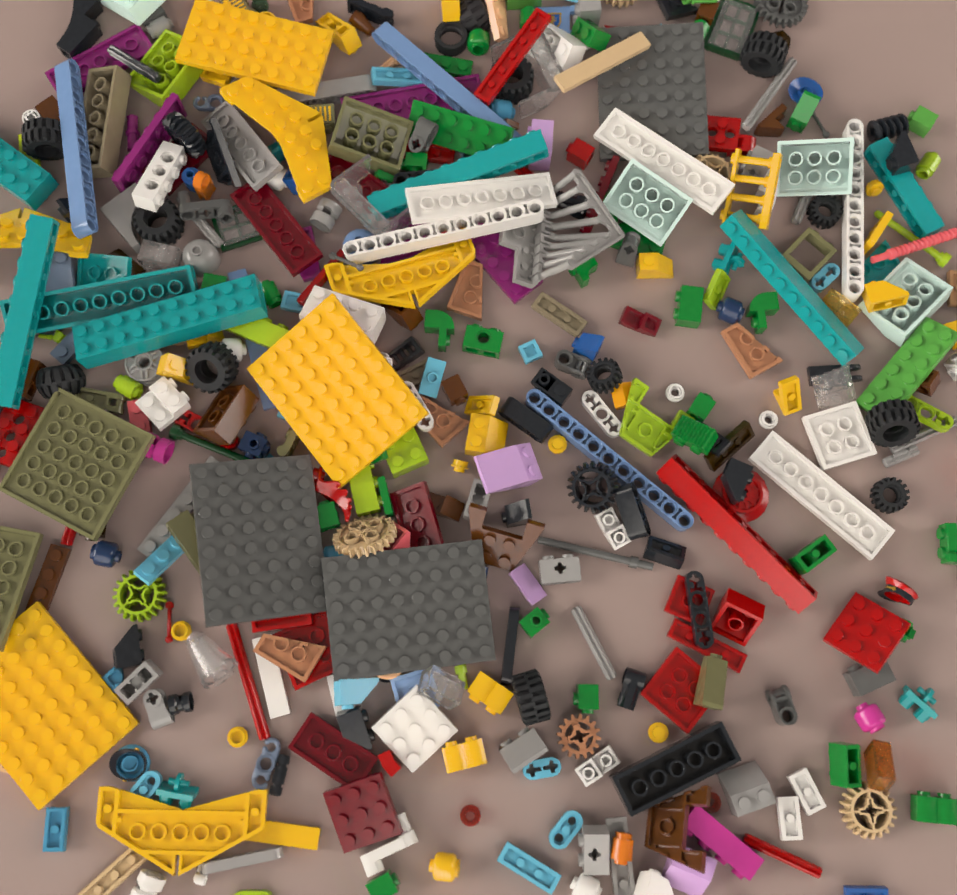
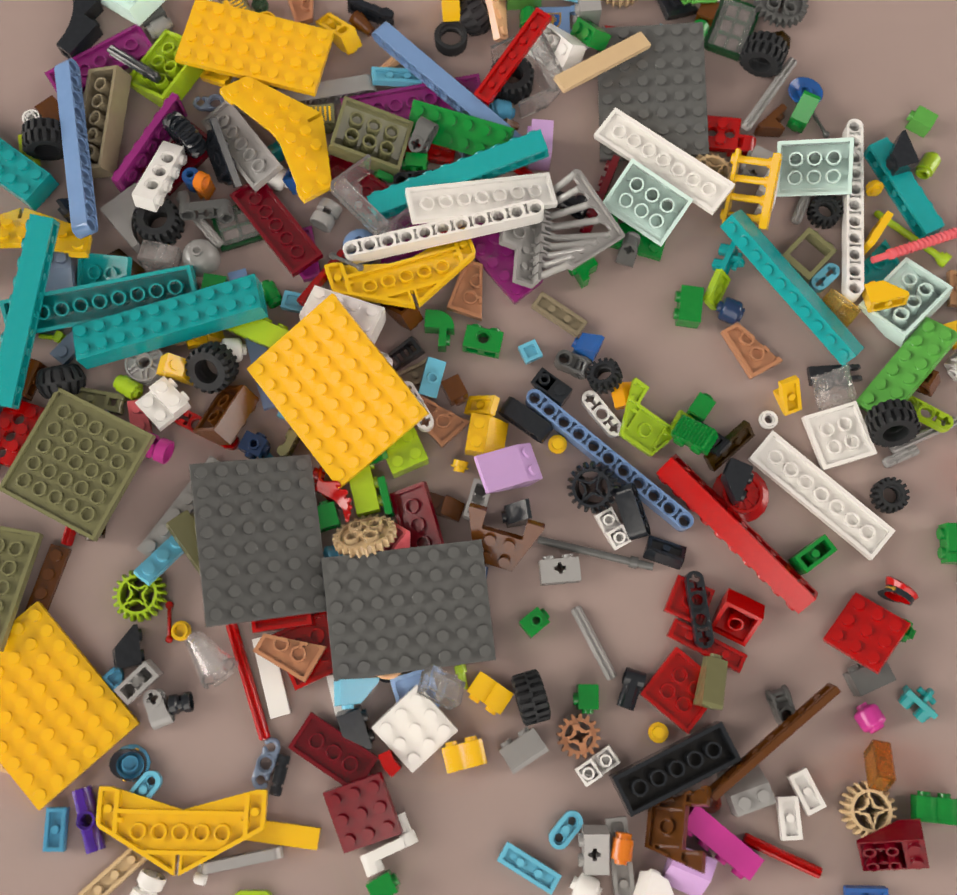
dark blue head [90,540,122,568] -> none
magenta pin [125,114,140,152] -> none
teal hips [155,773,200,809] -> none
dark green piece [168,424,249,461] -> none
yellow plate [227,726,248,748] -> none
green plate [424,52,473,78] -> none
yellow head [429,852,460,882] -> none
clear red plate [460,804,481,827] -> none
green head [467,29,490,56] -> none
black beam [501,606,520,686] -> none
lavender slope [508,563,547,607] -> none
medium azure beam [522,757,561,780] -> none
red brick [566,138,595,170] -> none
dark red slope [618,305,662,337] -> none
yellow slope [636,253,673,279] -> none
white plate [665,383,685,402] -> none
green brick [745,291,780,334] -> none
green brick [828,742,862,788] -> none
black piece [867,113,909,142] -> none
none -> dark purple piece [72,785,106,854]
none -> reddish brown tile [709,683,841,801]
none -> dark red slope [856,819,929,871]

